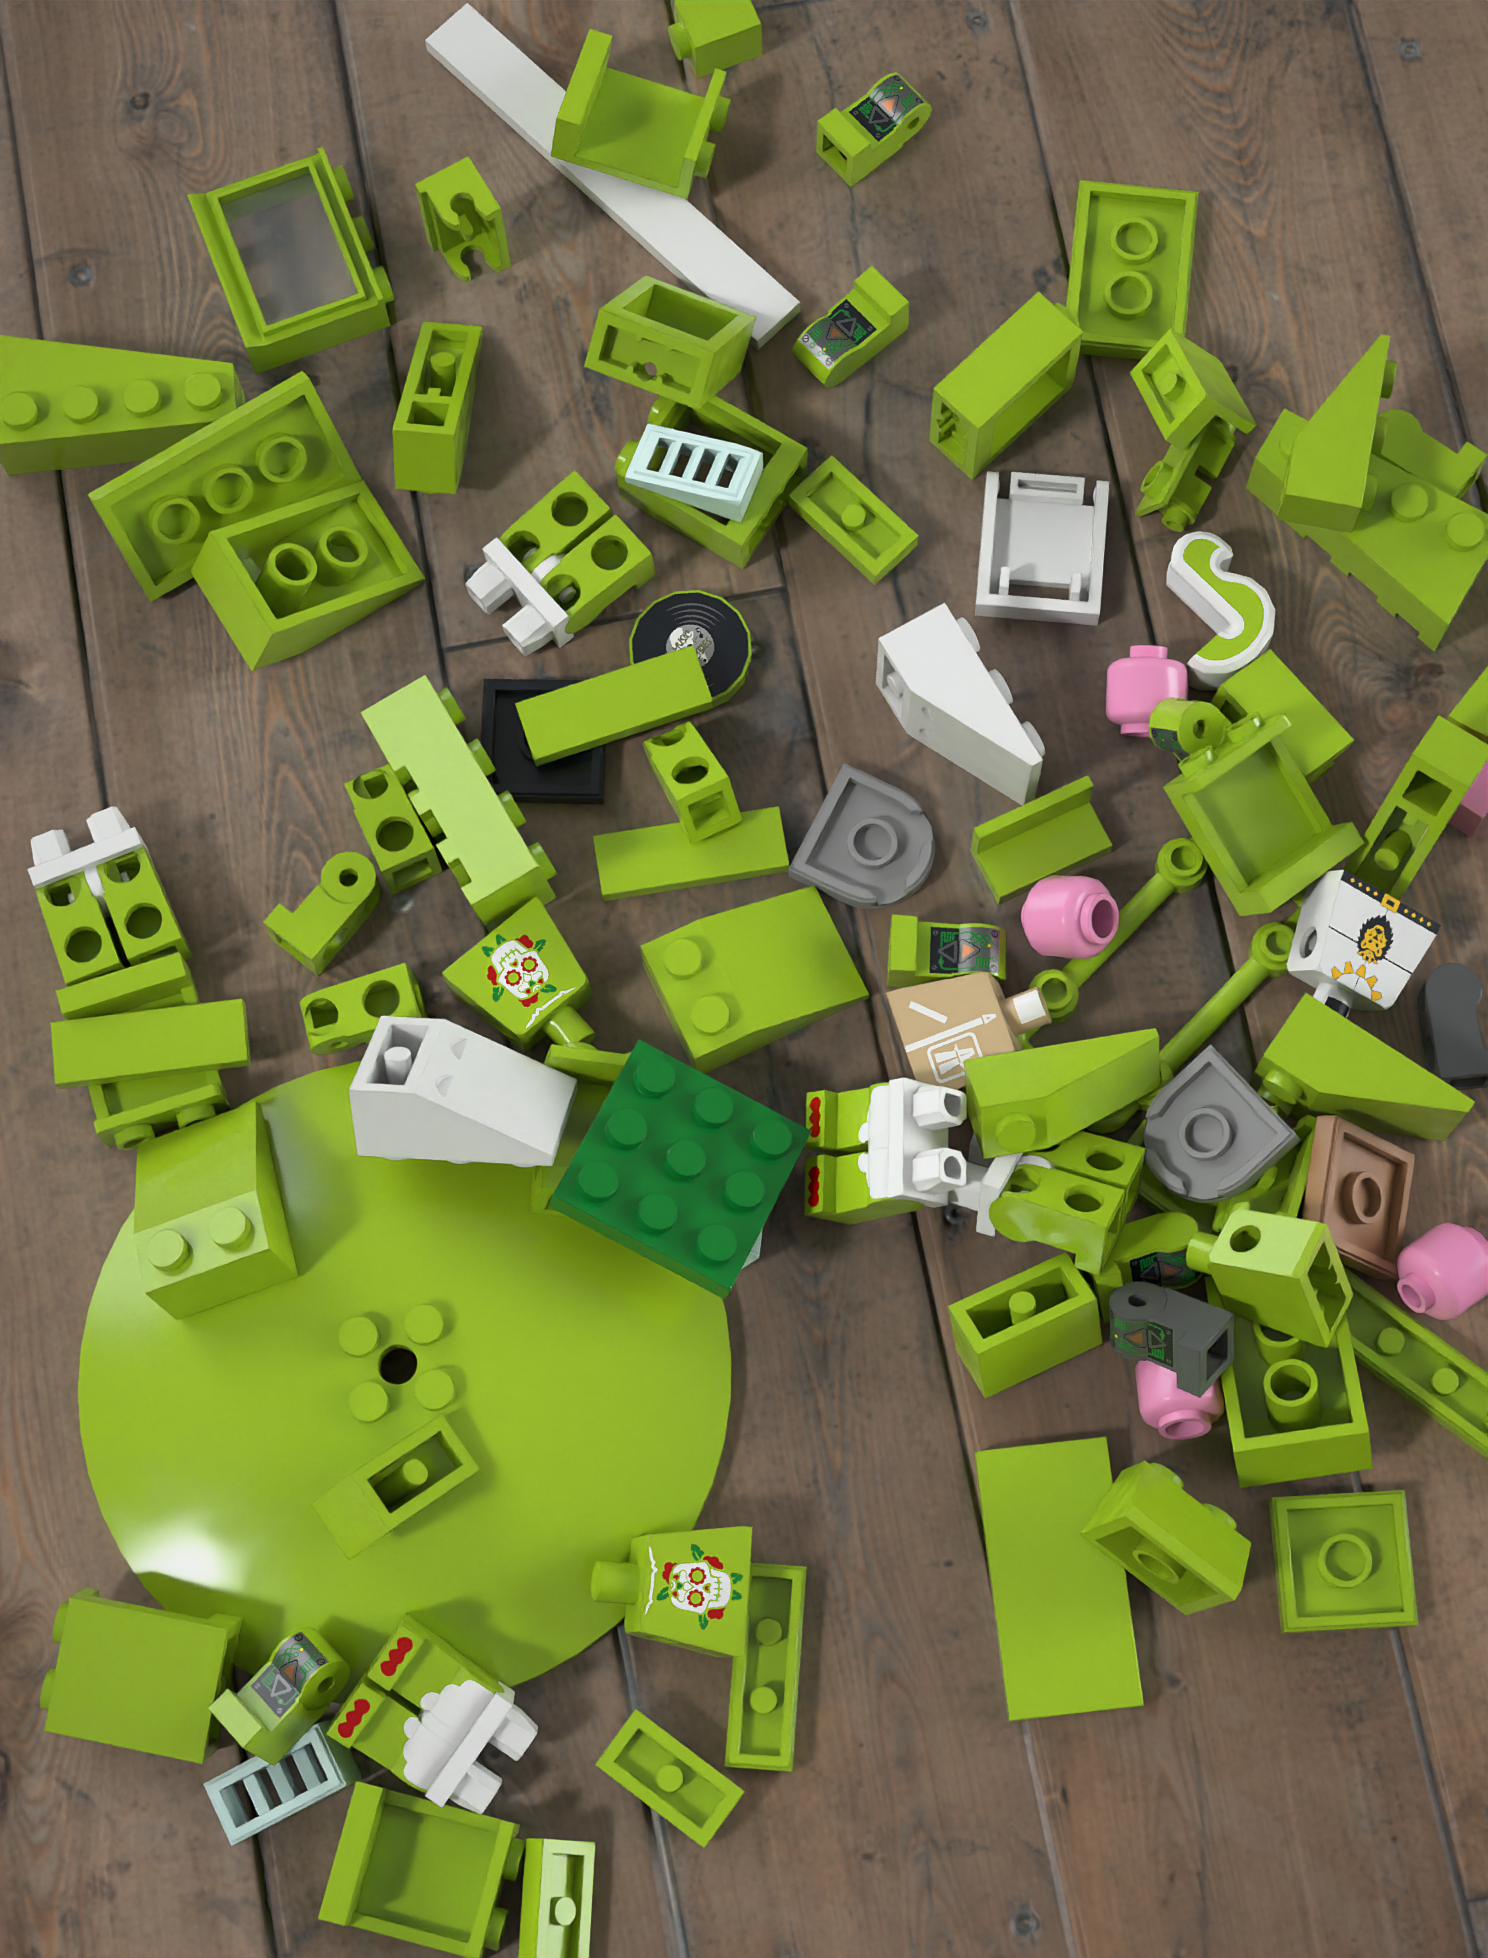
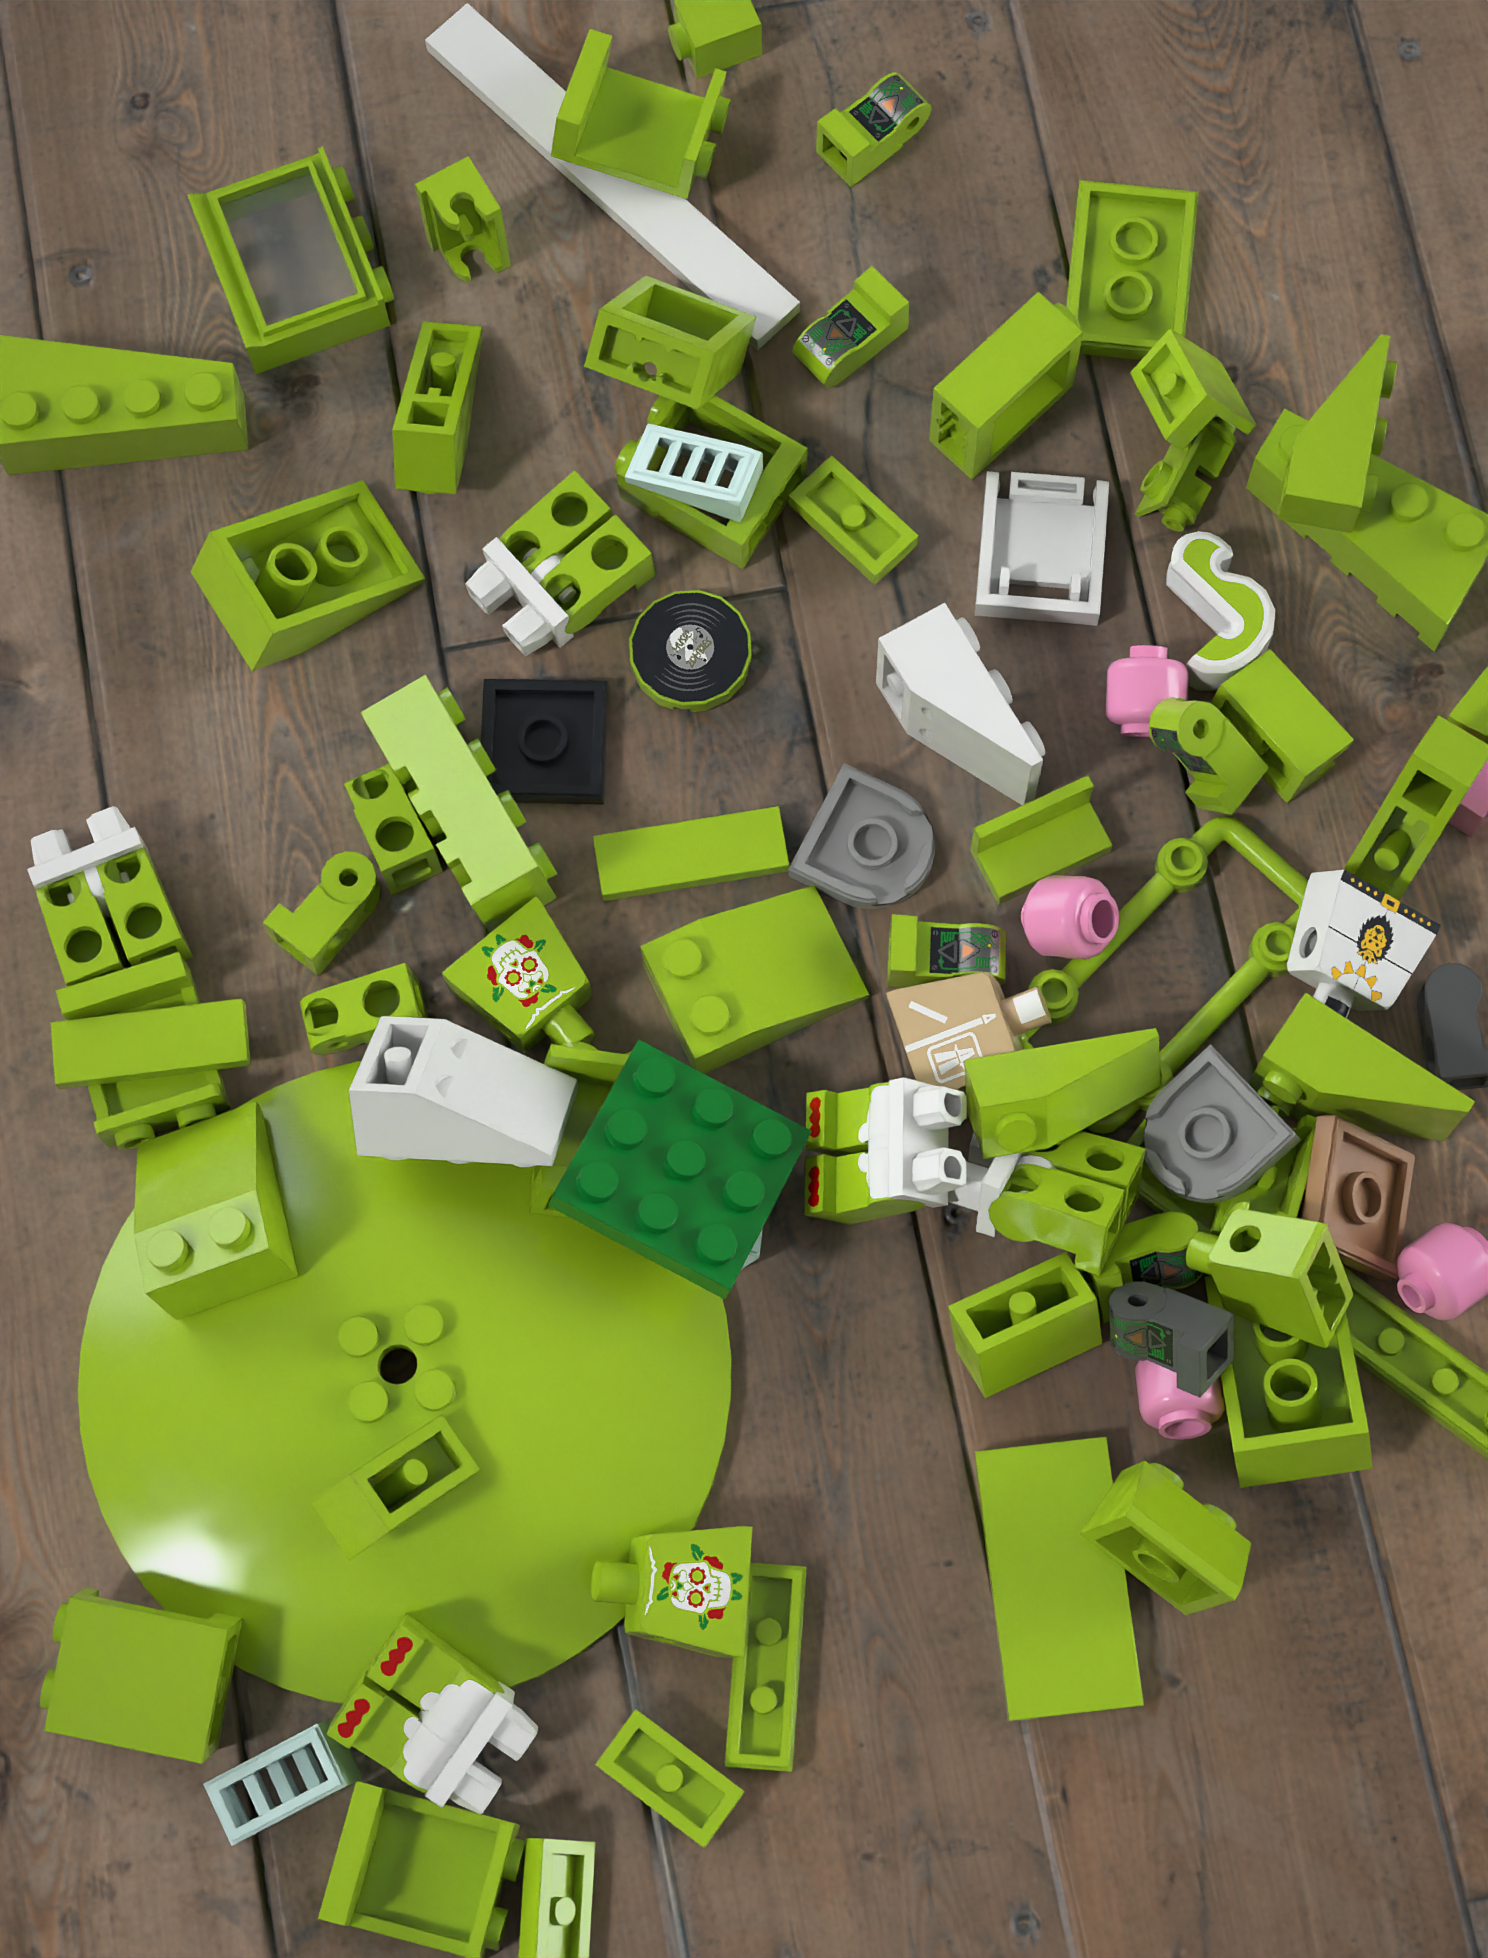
lime plate [87,371,362,602] -> none
lime leg [208,1627,350,1766] -> none
lime tile [515,645,714,766] -> none
lime leg [643,721,743,844] -> none
lime panel [1163,712,1365,916] -> none
lime tile [1268,1490,1419,1634] -> none
lime leg [1375,409,1488,500] -> none

